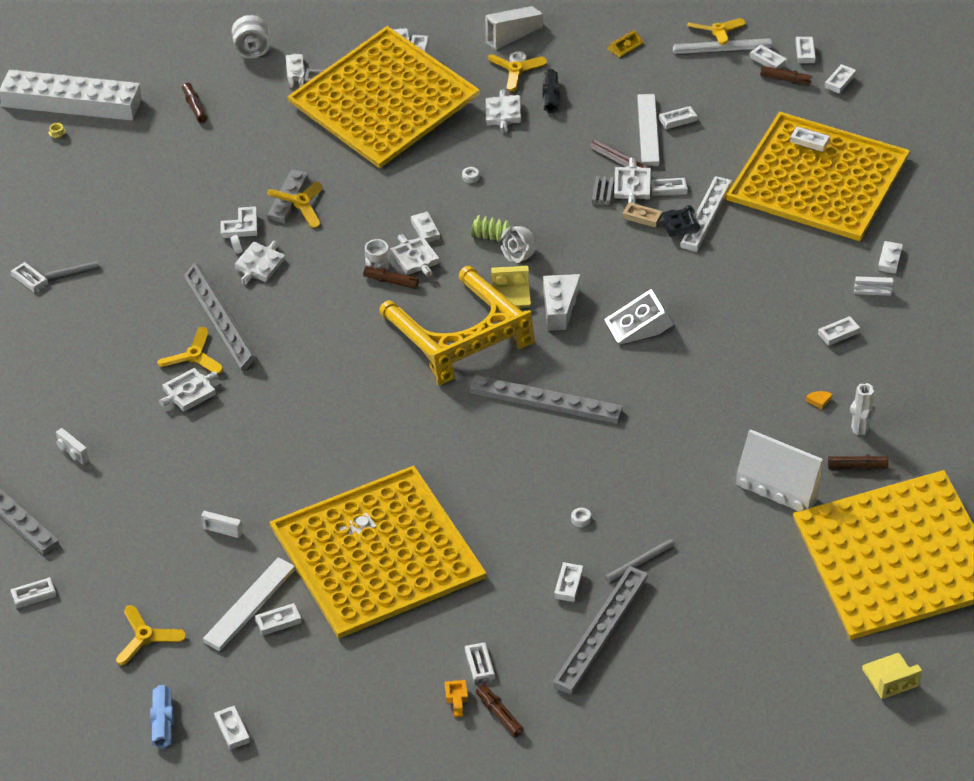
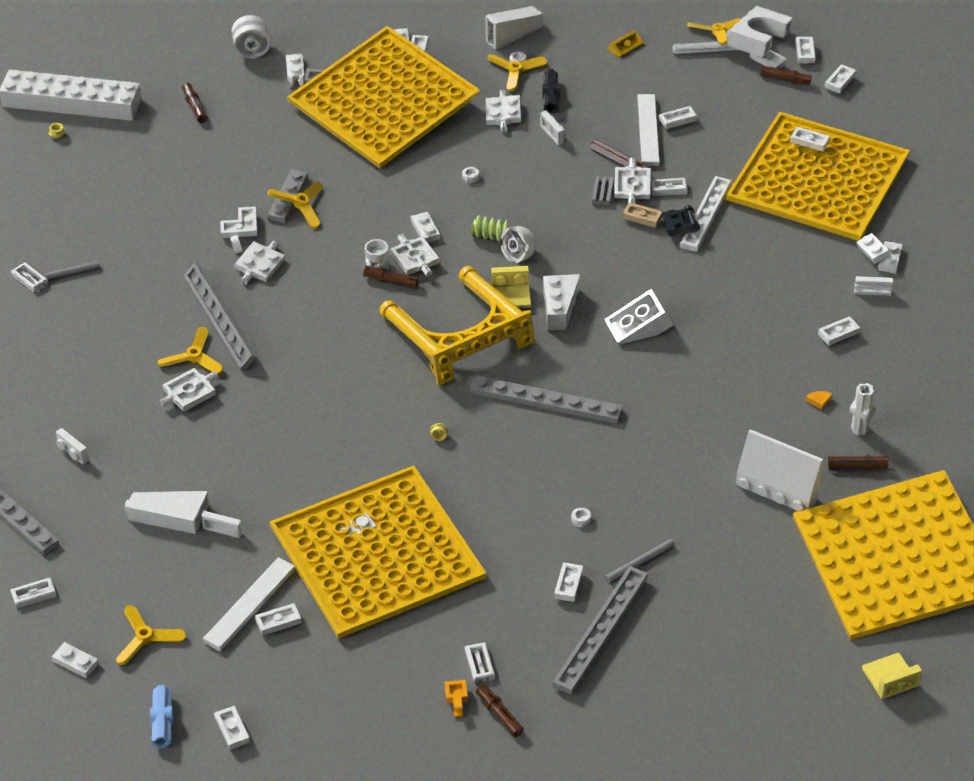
none -> white plate [52,642,99,678]
none -> white slope [124,491,209,534]
none -> light yellow plate [430,423,449,441]
none -> white plate [540,111,565,145]
none -> white arch [726,6,793,57]
none -> white plate [856,233,890,264]

